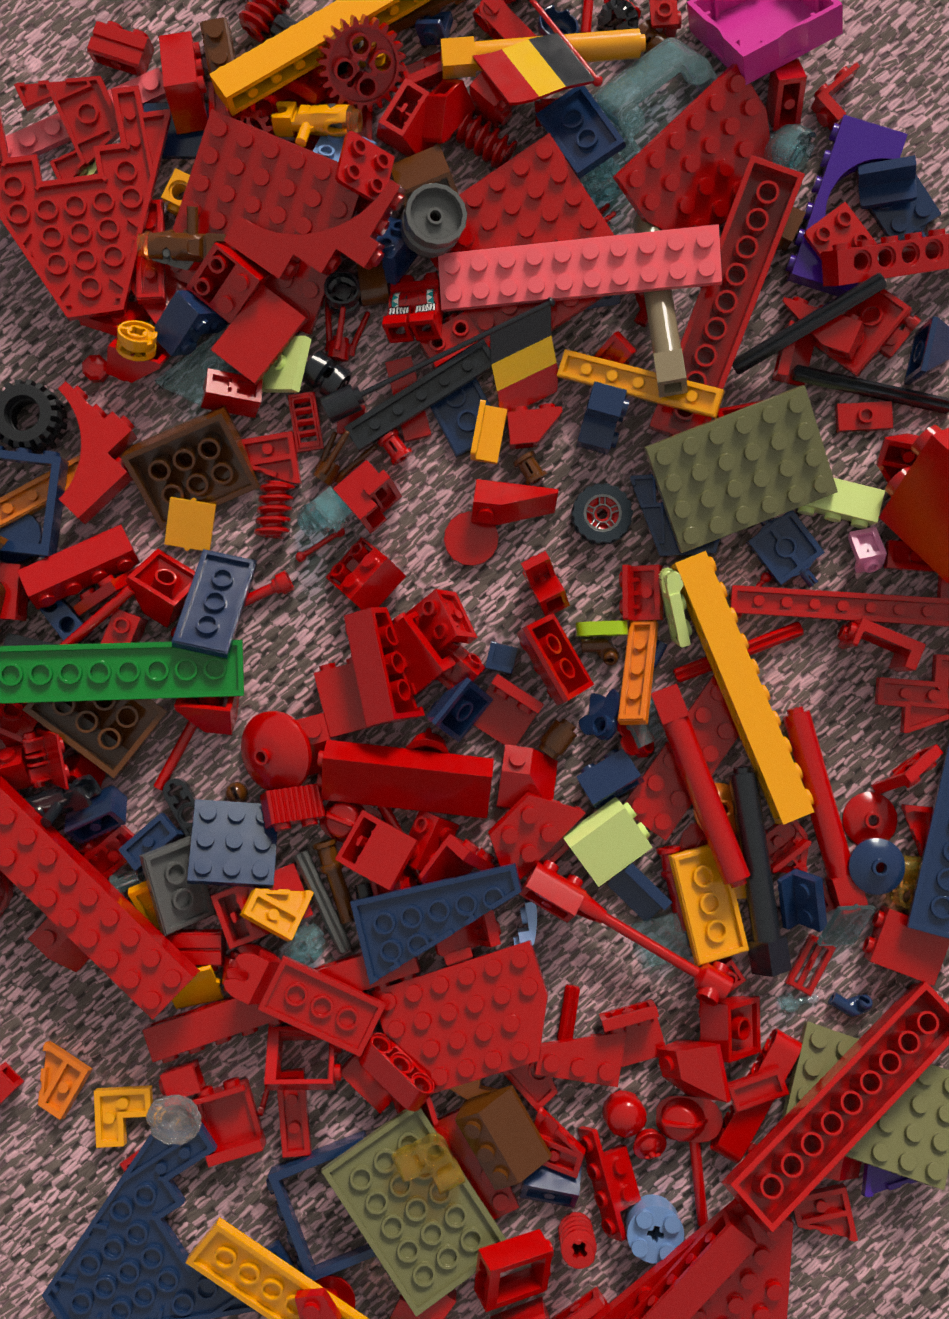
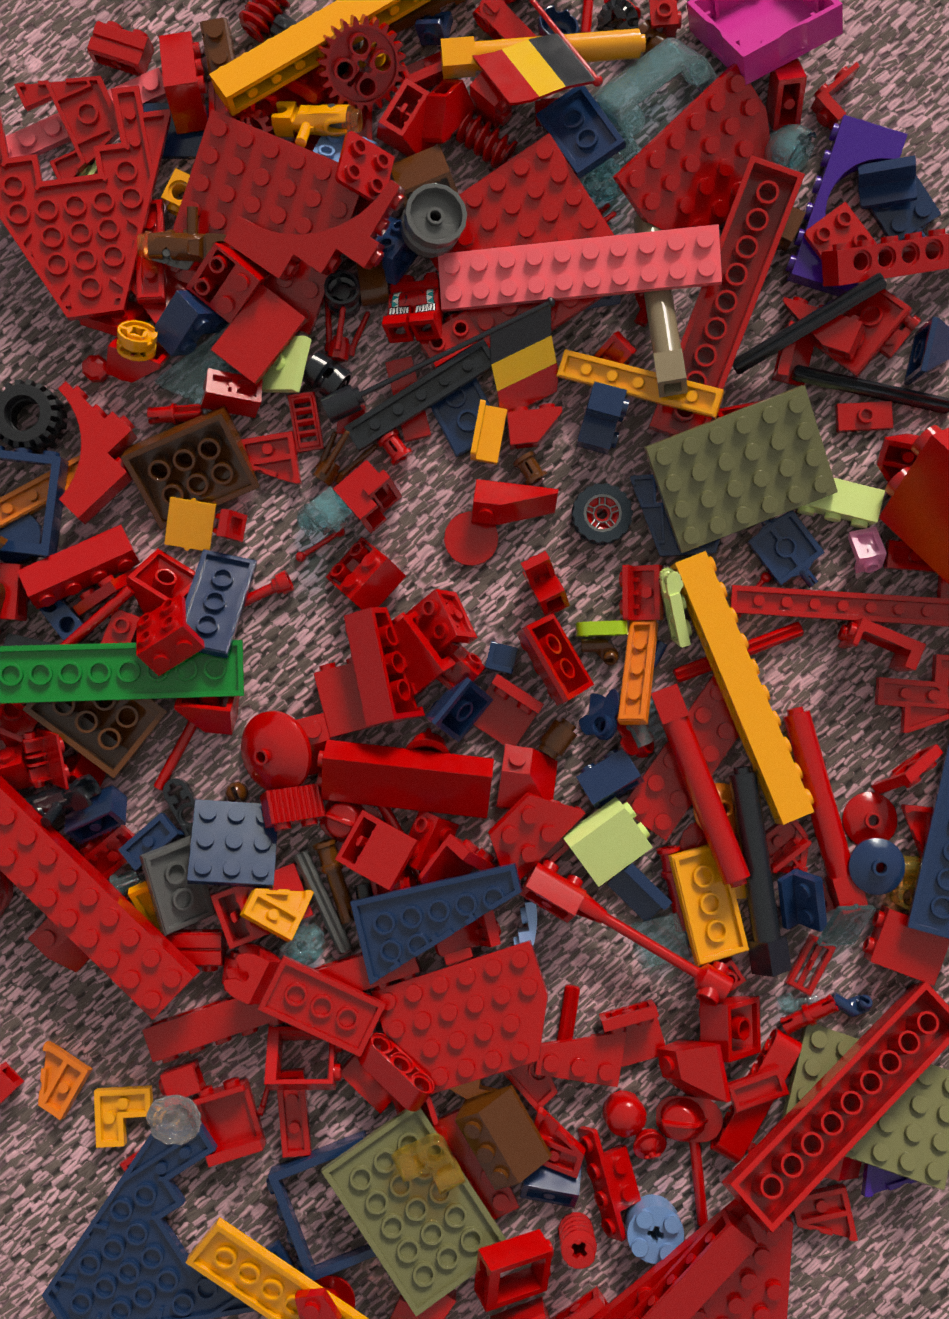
light orange piece [172,965,224,1009] -> none
red piece [254,480,295,540] -> none
none -> red bracket [136,595,205,676]
none -> red axle [147,403,204,425]
none -> red tile [213,509,248,542]
none -> red pin [780,994,839,1035]

